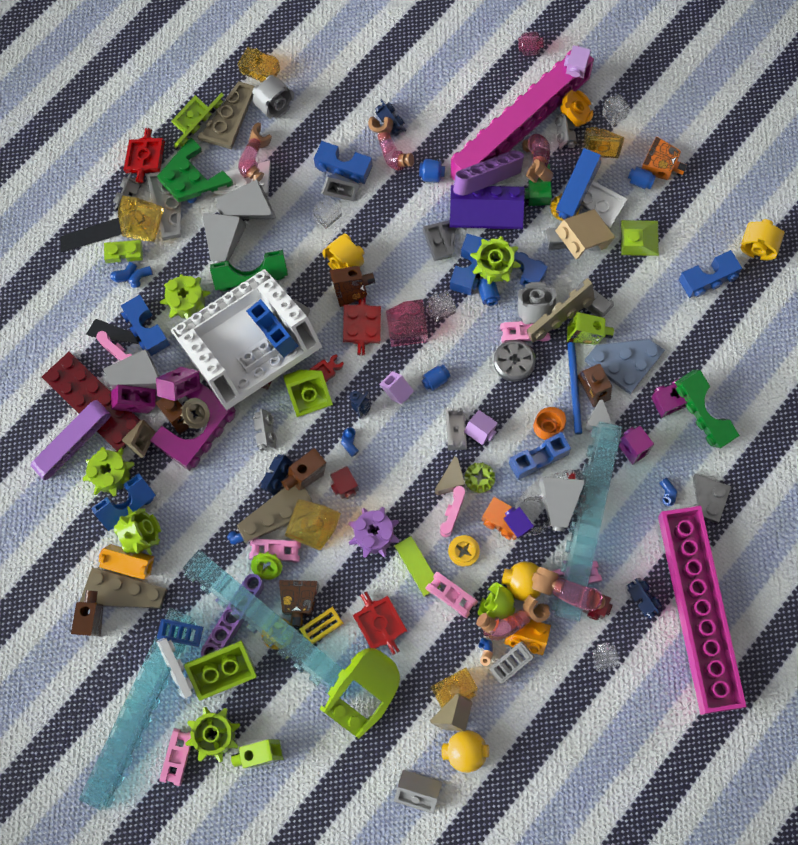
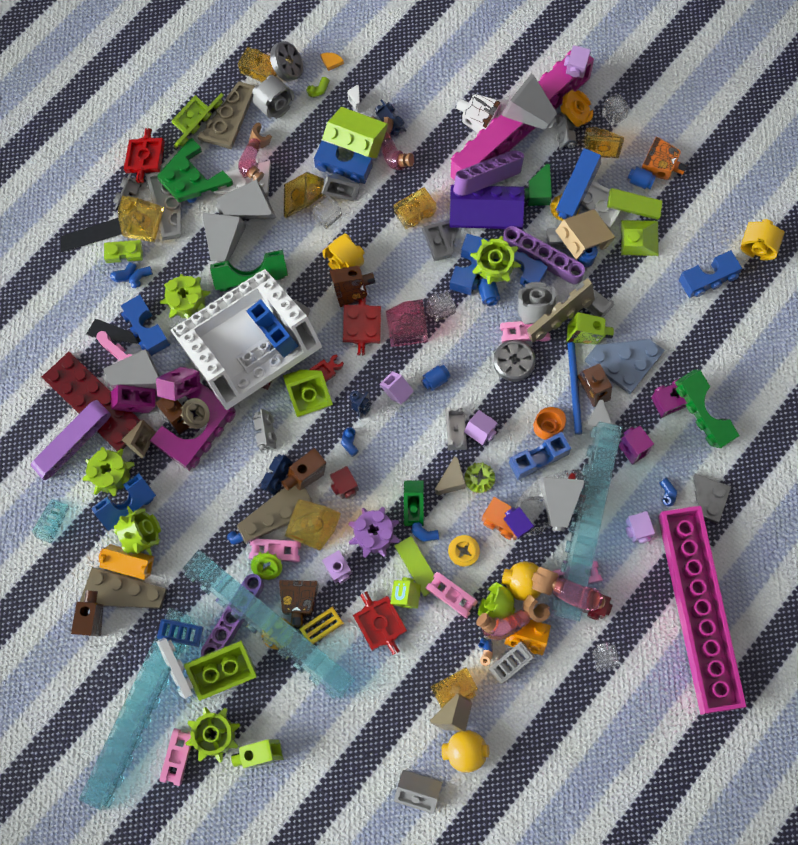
lime slope [320,648,400,739] -> none
blue head [419,158,445,183] -> none
bright pink plate [440,486,465,538] -> none
clear pink head [518,31,544,56] -> none
piece [522,134,553,183] -> none
dark blue hinge [626,577,662,619] -> none
none -> clear light blue slope [32,499,69,543]
none -> flat silver wheel [270,41,303,82]
none -> clear yellow slope [284,172,324,218]
none -> lime arm [306,77,330,98]
none -> light orange tile [320,52,344,71]
none -> lime slope [322,107,388,159]
none -> lavender brick [322,550,352,584]
none -> white slope [347,85,360,113]
none -> lime brick [390,577,421,609]
none -> clear yellow brick [393,187,436,229]
none -> green slope [404,480,424,526]
none -> blue arm [412,522,439,542]
none -> white torso [456,94,502,133]
none -> light grey slope [501,73,557,130]
none -> medium lavender beam [503,226,585,284]
none -> blue brick [577,246,598,267]
none -> lime tile [607,188,662,220]
none -> lavender brick [626,511,655,544]

